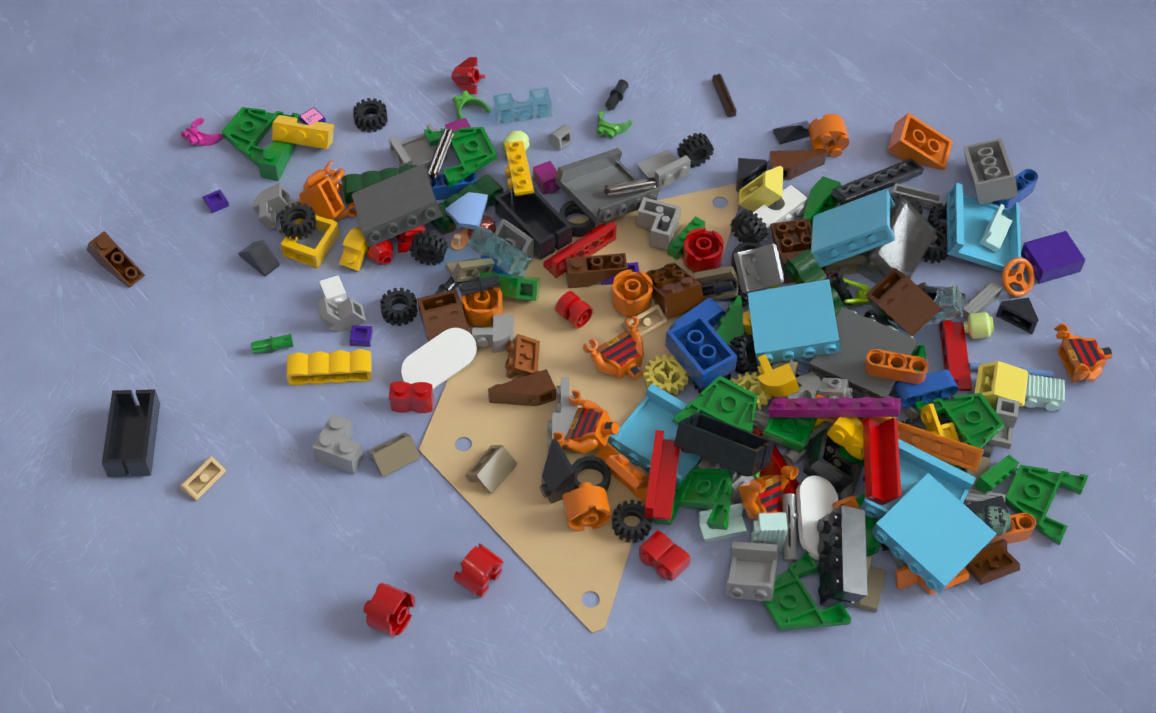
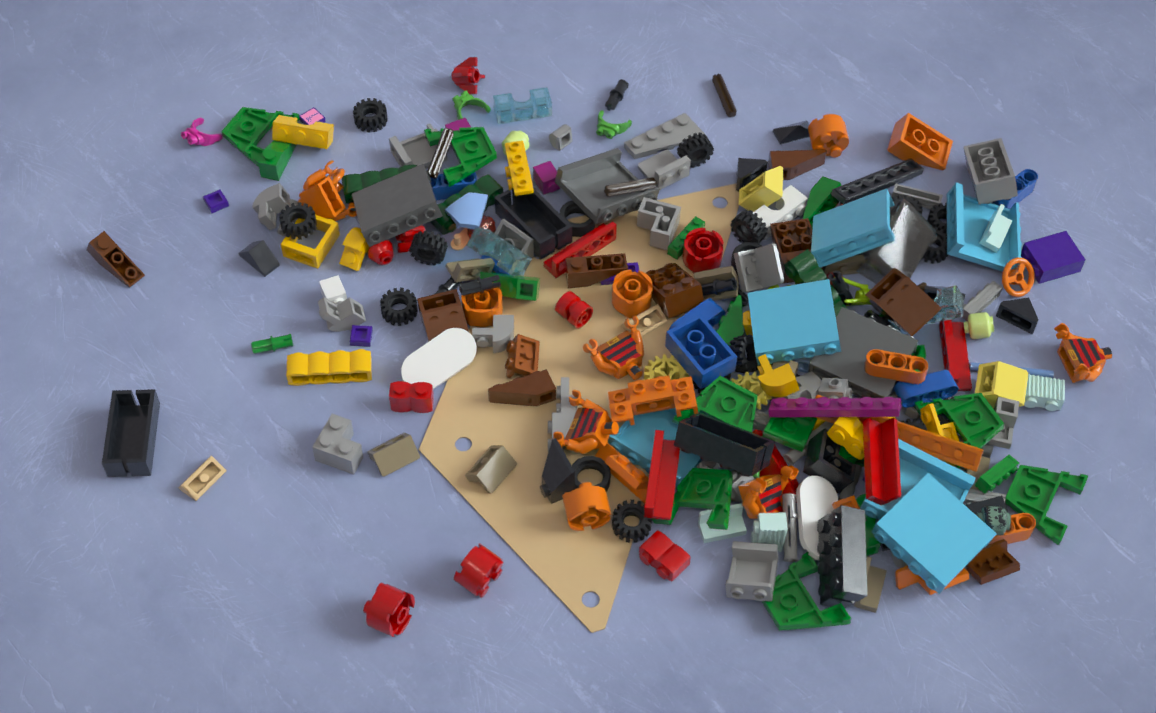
none -> orange bracket [608,375,698,425]
none -> light grey wing [624,113,707,159]

